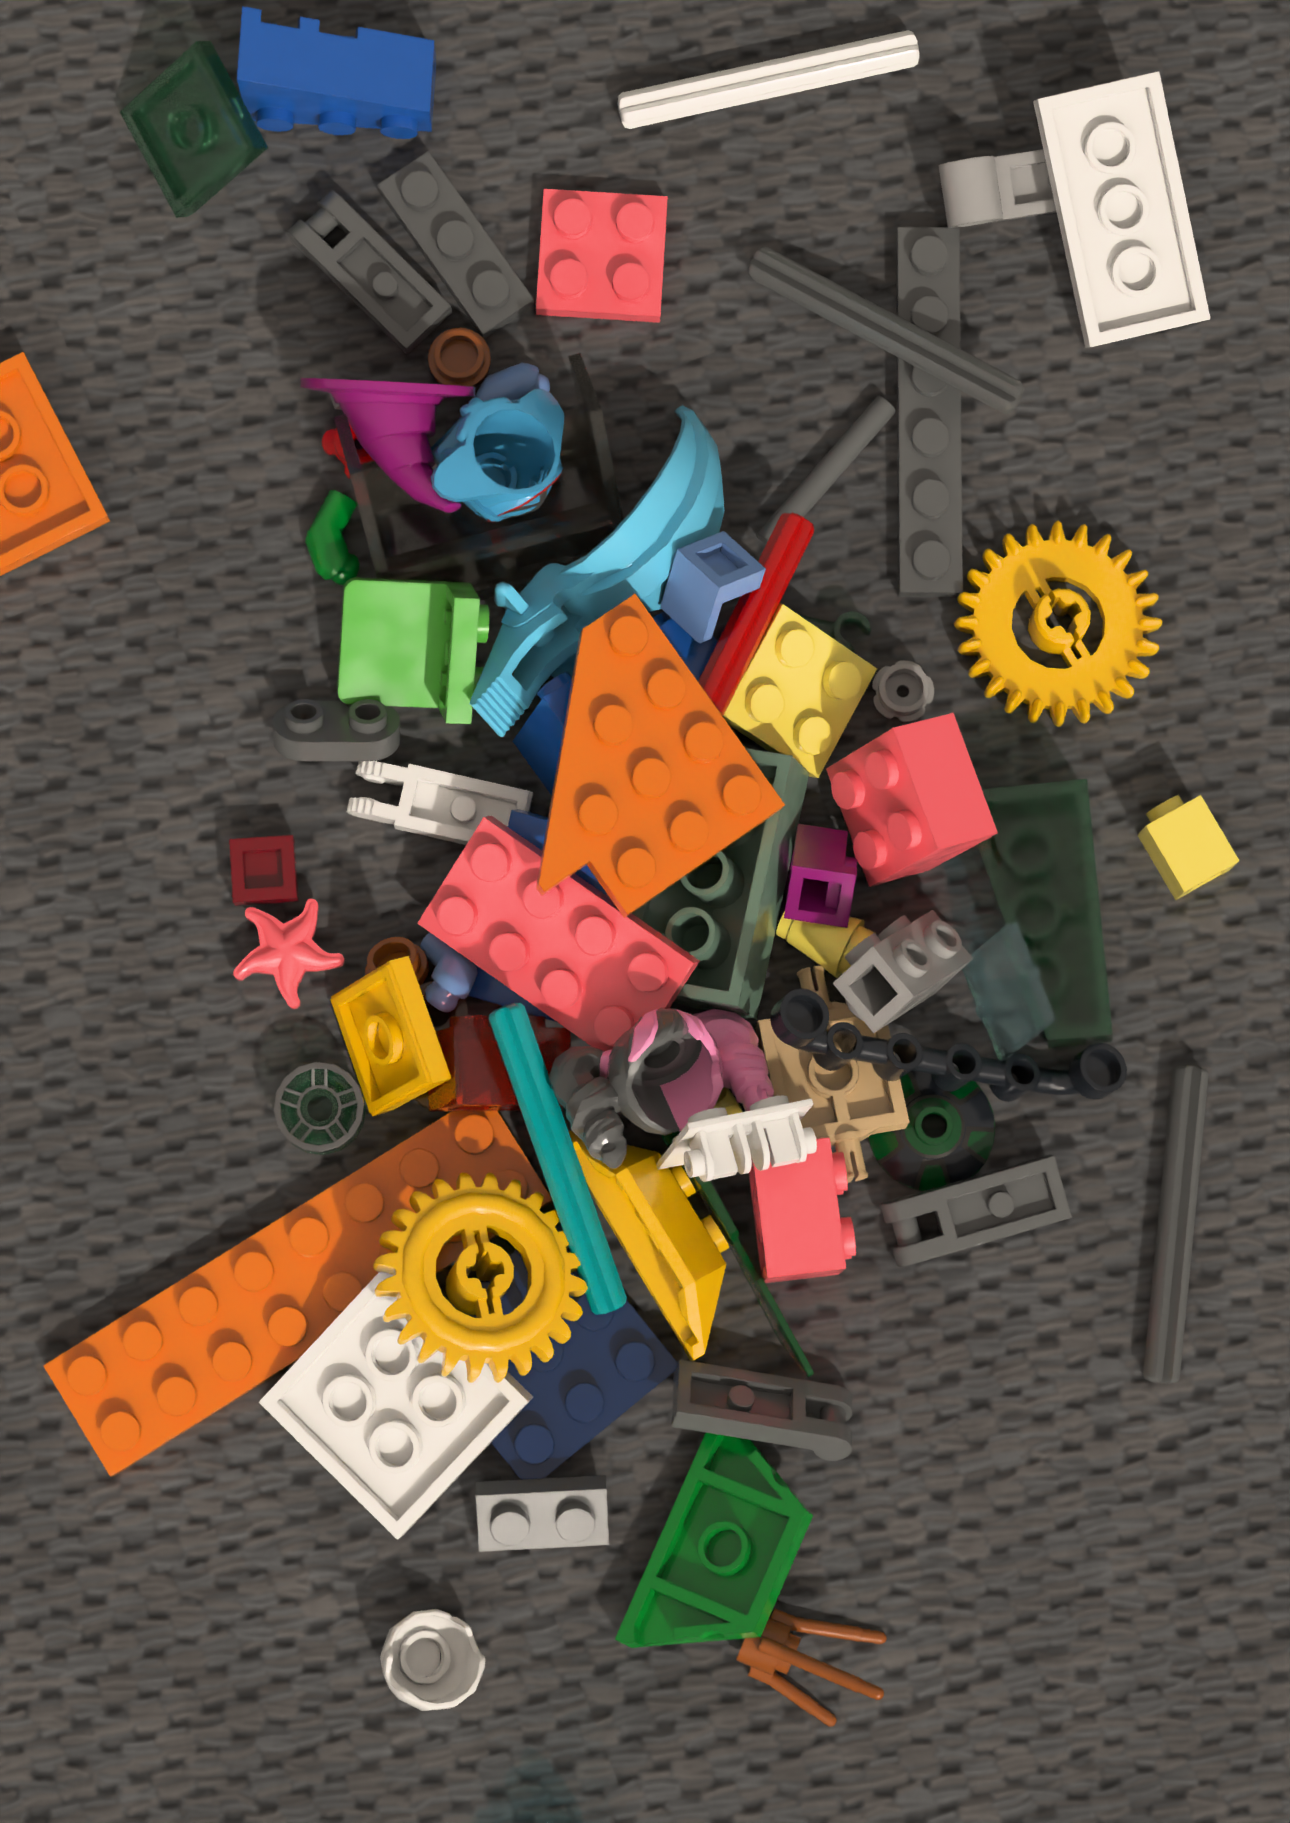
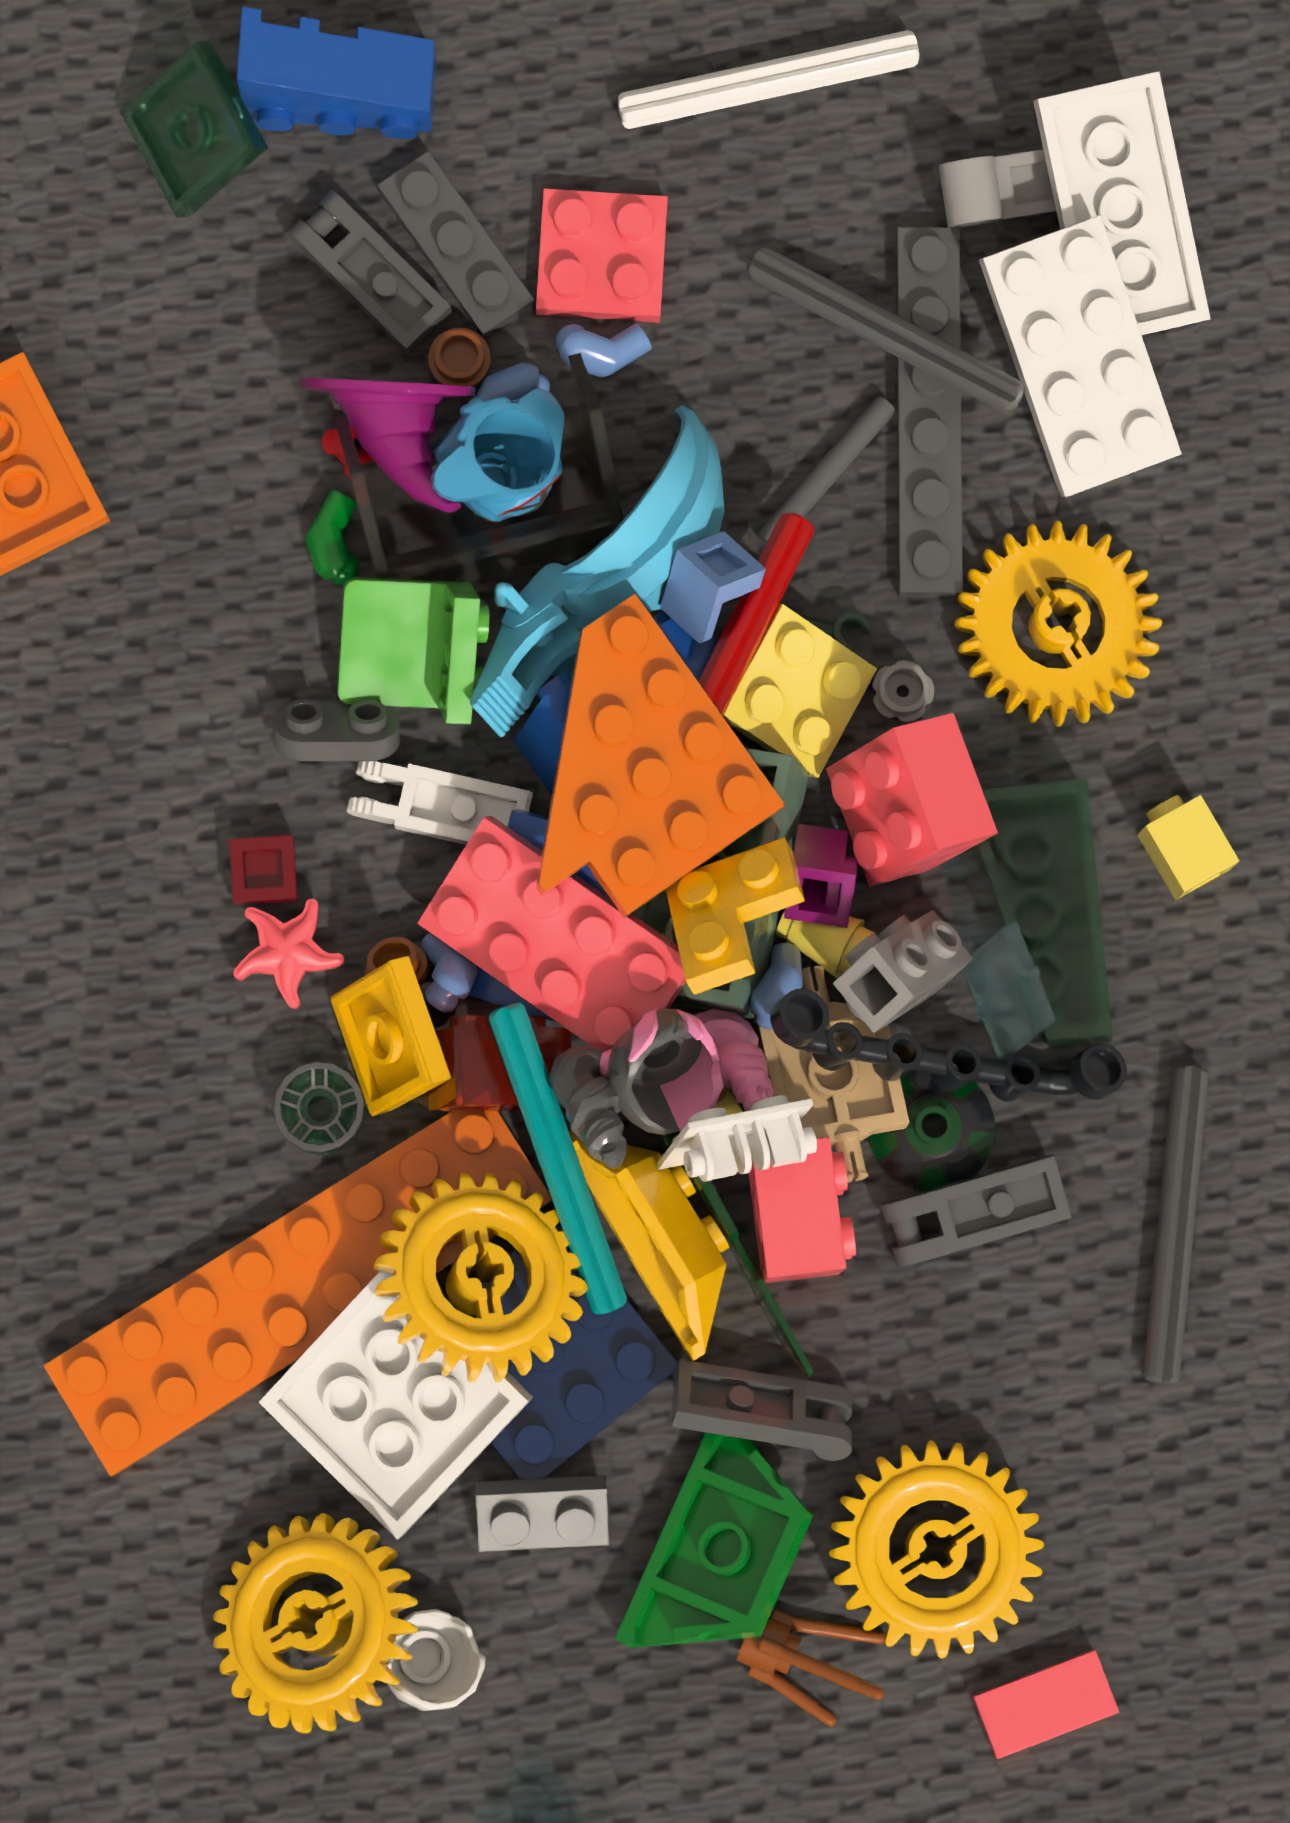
none -> yellow gear [213,1513,418,1734]
none -> medium blue arm [555,323,652,377]
none -> yellow plate [666,837,805,995]
none -> medium blue arm [750,943,803,1030]
none -> yellow gear [828,1440,1044,1659]
none -> coral tile [972,1649,1119,1759]
none -> white plate [979,215,1181,497]

